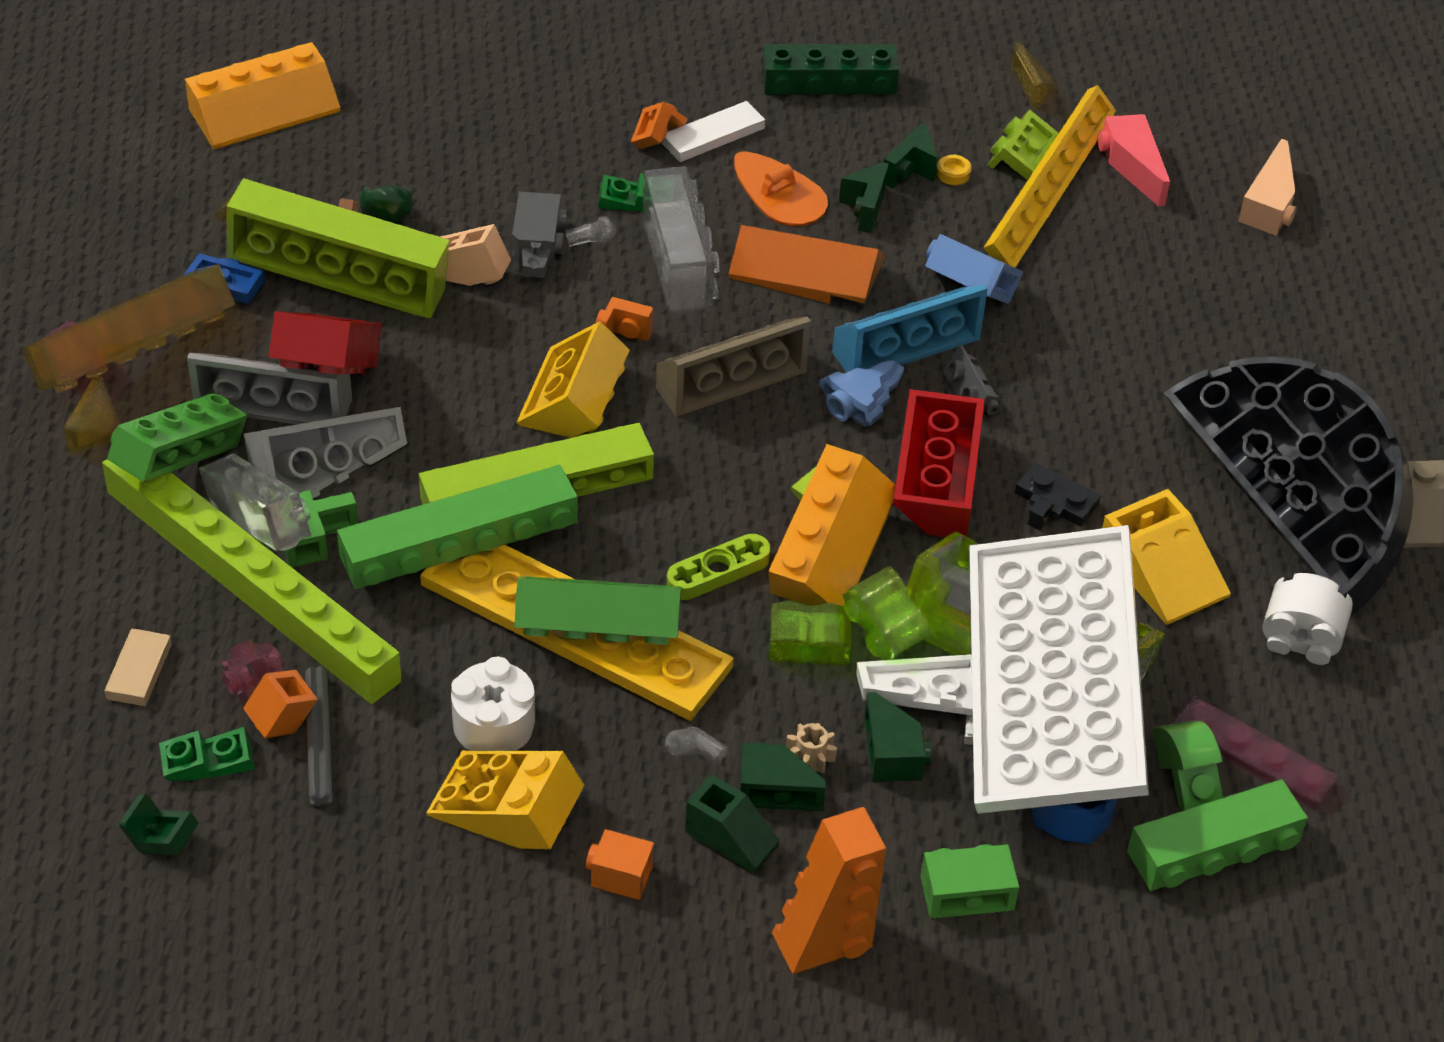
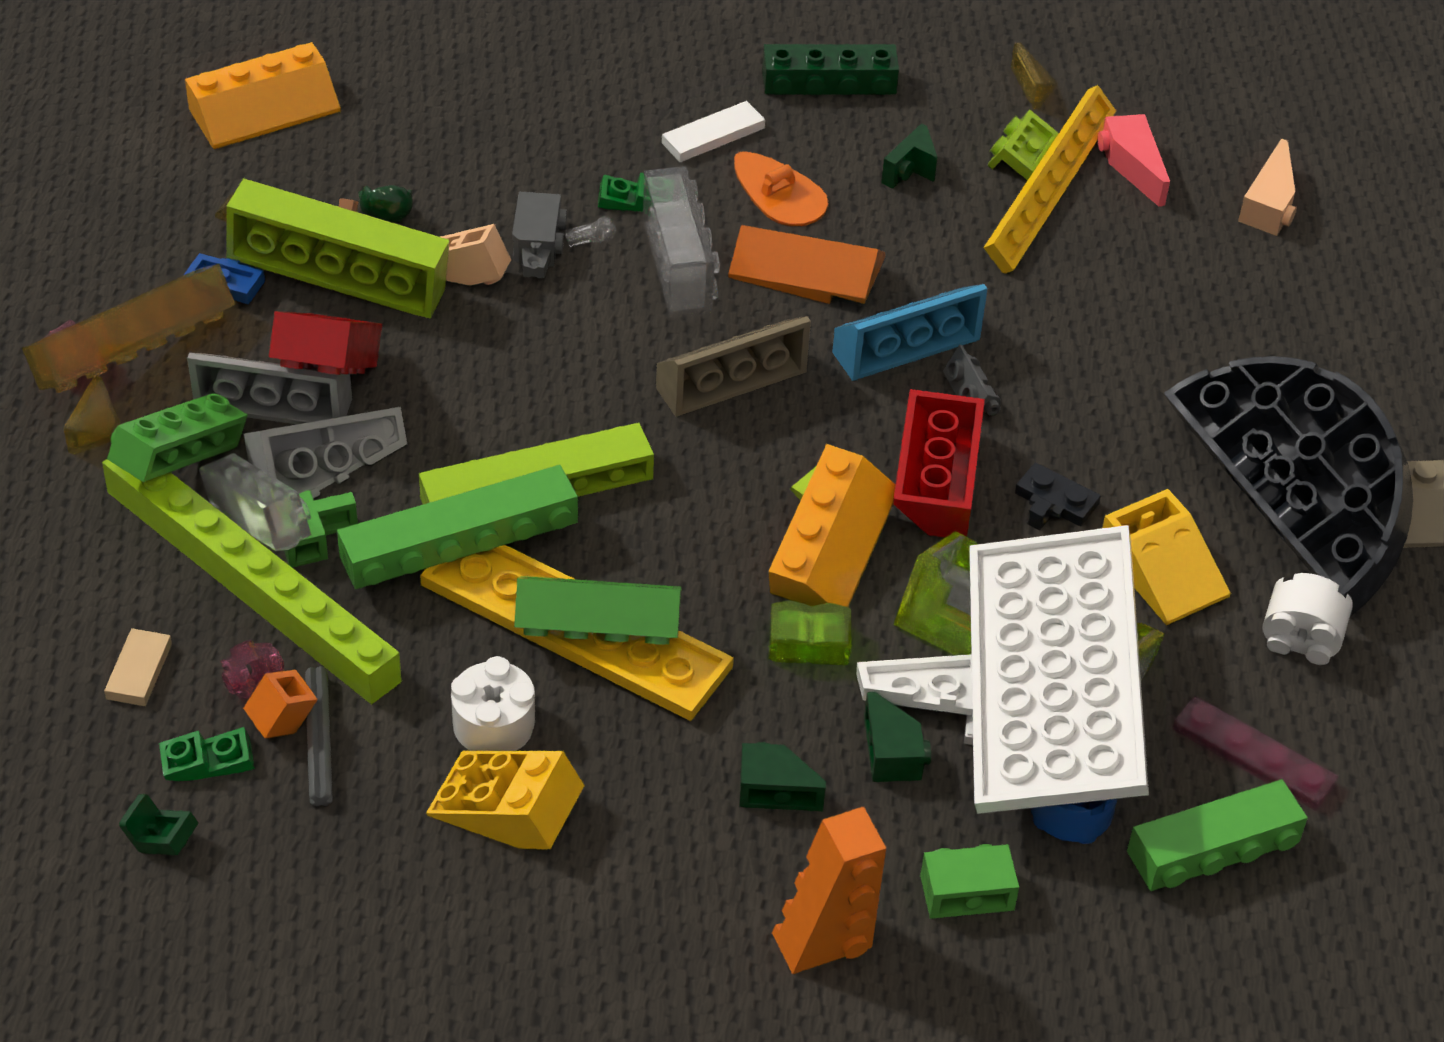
yellow slope [516,321,630,438] -> none
orange brick [586,829,654,900] -> none
orange bracket [596,297,653,341] -> none
orange bracket [630,101,687,149] -> none
clear arm [665,727,729,764] -> none
lime beam [667,534,770,600] -> none
dark green slope [685,774,779,873] -> none
tan gear [786,723,837,773] -> none
medium blue rock [819,360,904,427] -> none
dark green slope [839,162,889,233] -> none
clear neon green brick [842,566,932,661] -> none
medium blue slope [925,234,1024,304] -> none
yellow tile [936,155,971,185] -> none
bright green brick [1152,720,1223,811] -> none

